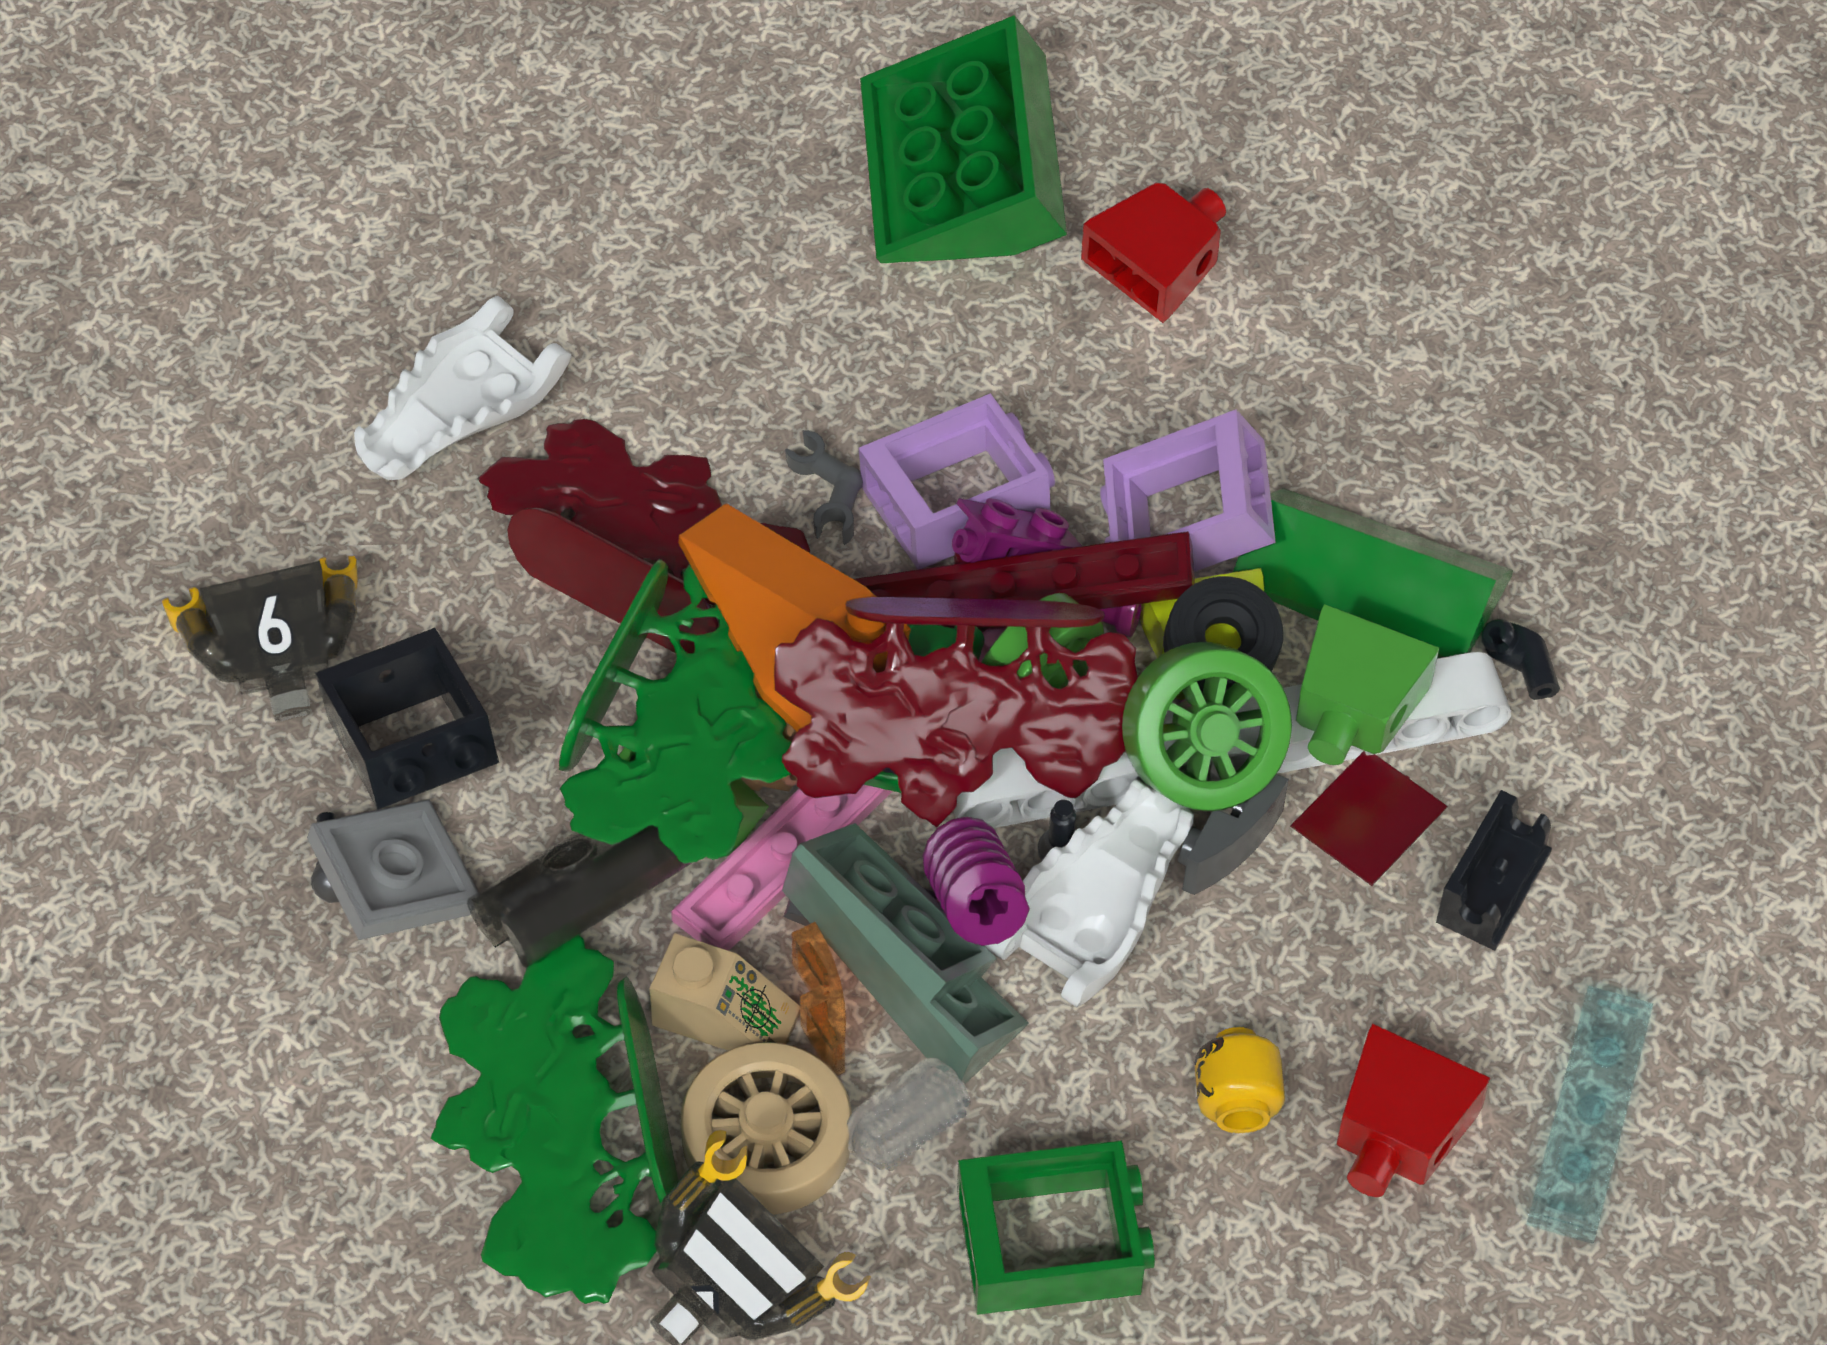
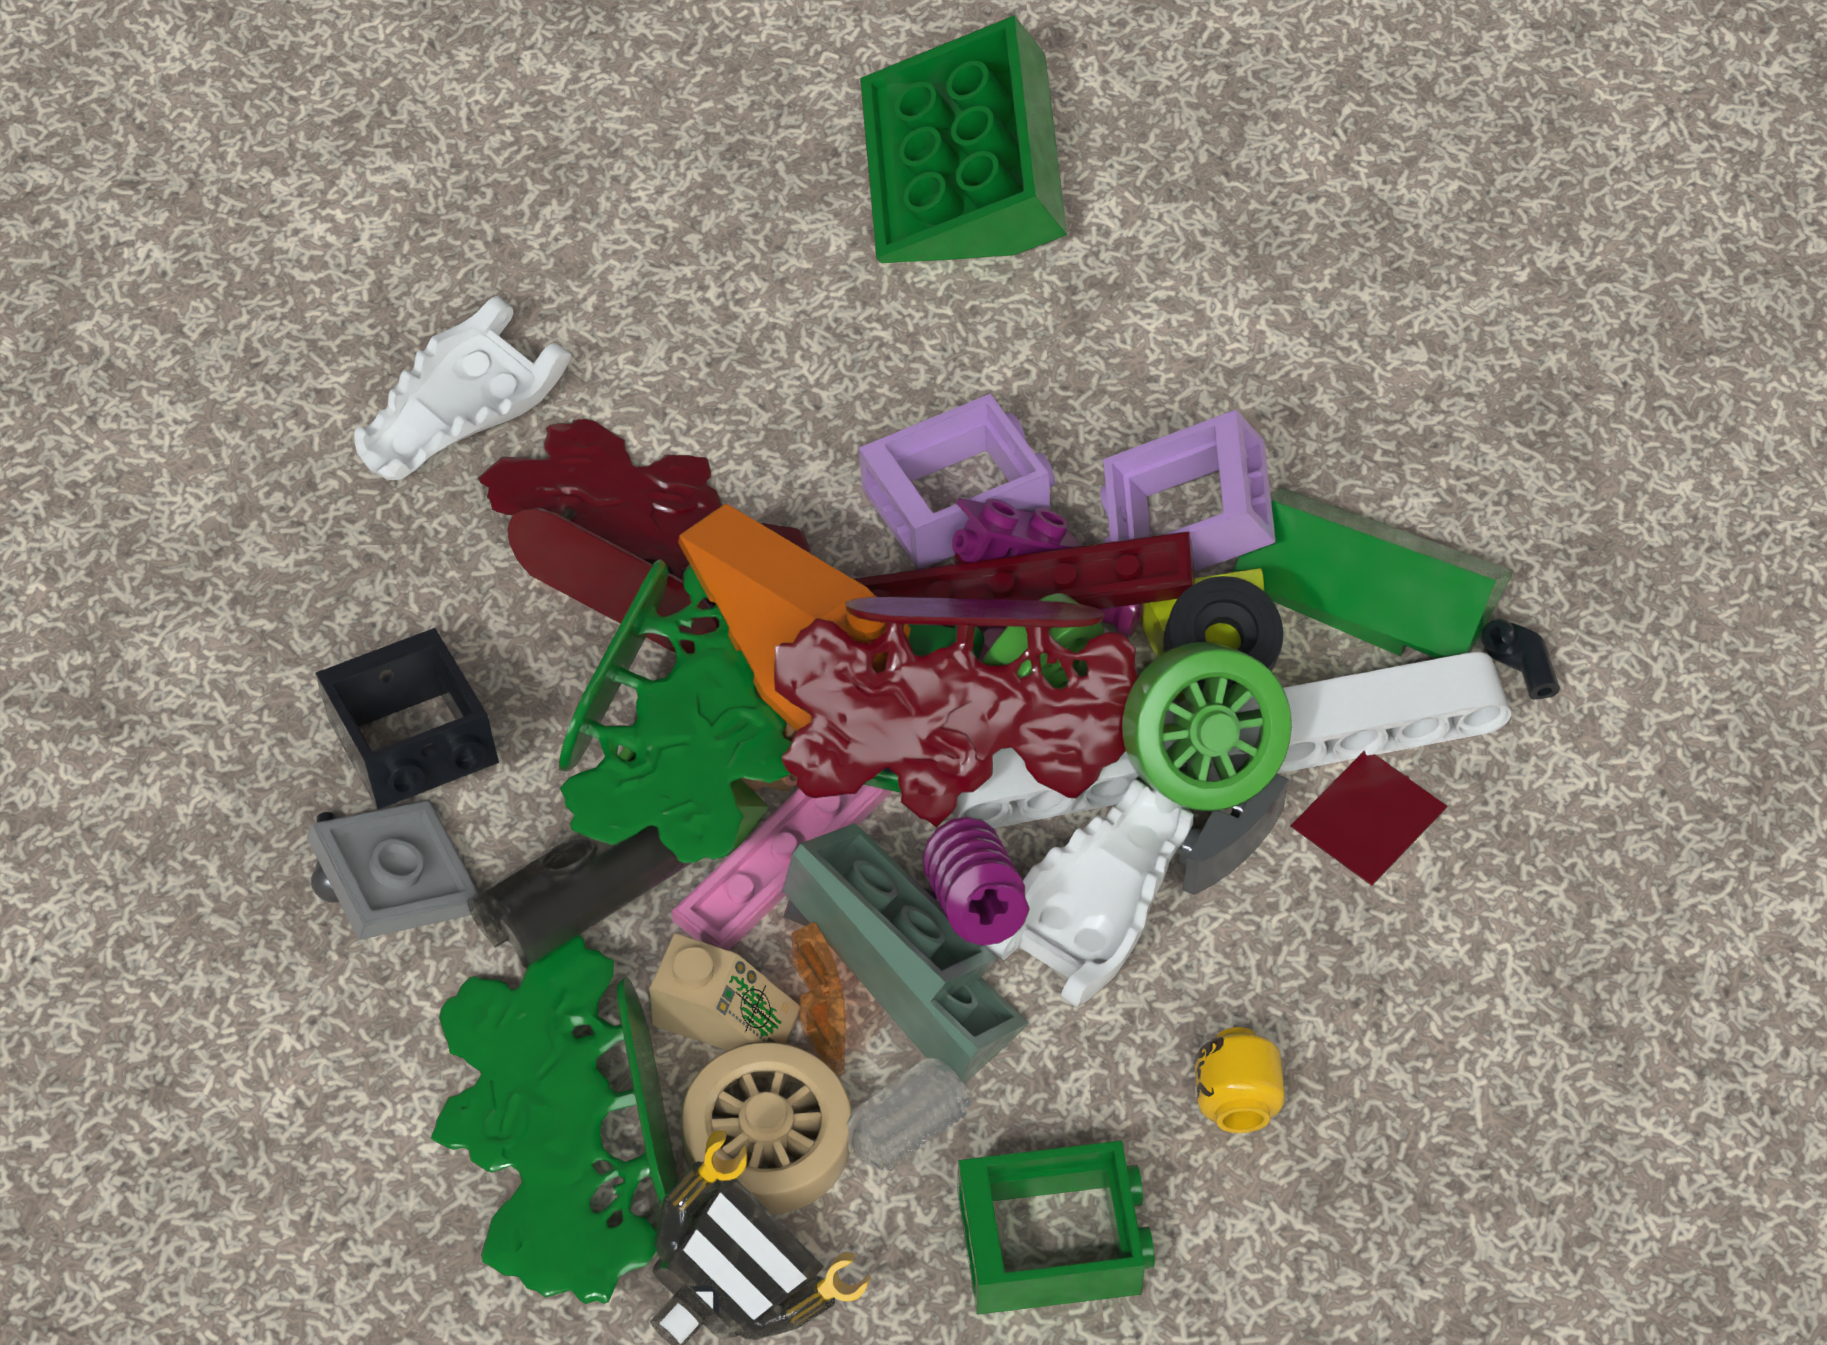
clear smoke torso [162,556,358,721] -> none
dark grey arm [785,430,863,545] -> none
black piece [1038,799,1076,861] -> none
red torso [1081,183,1226,323] -> none
bright green torso [1296,604,1439,765] -> none
red torso [1337,1023,1490,1197] -> none
black hinge [1436,790,1552,951] -> none
clear light blue tile [1526,986,1653,1244] -> none

